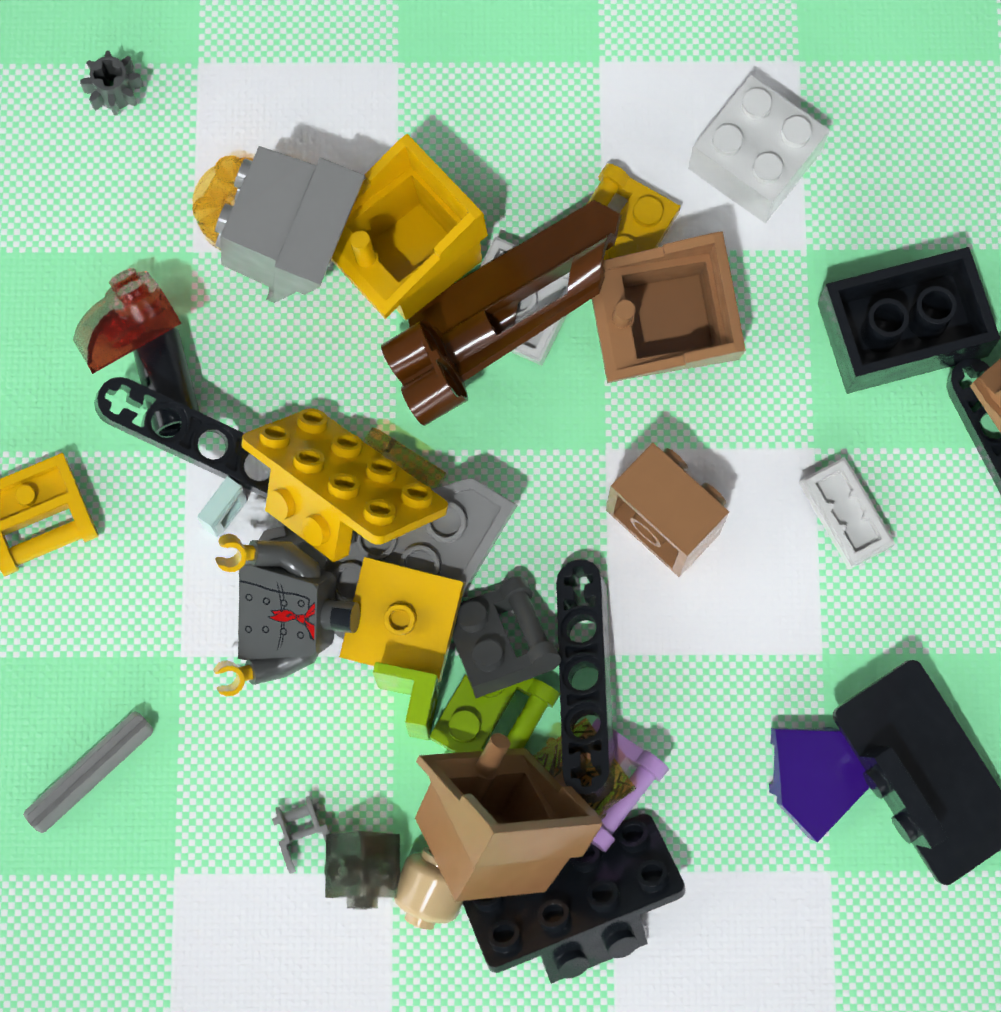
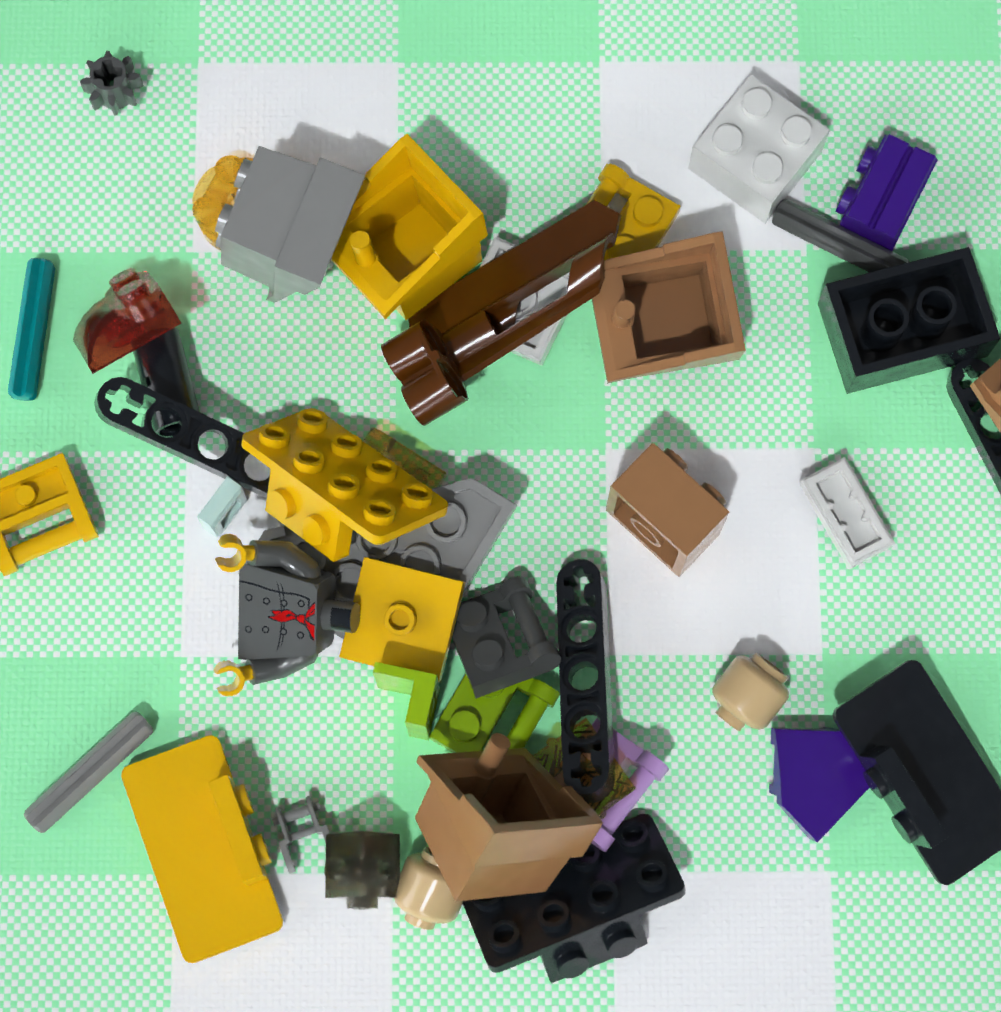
none -> teal axle [8,258,55,401]
none -> yellow bracket [121,735,283,964]
none -> tan head [712,652,789,731]
none -> dark grey axle [772,199,910,273]
none -> dark purple brick [835,134,938,251]

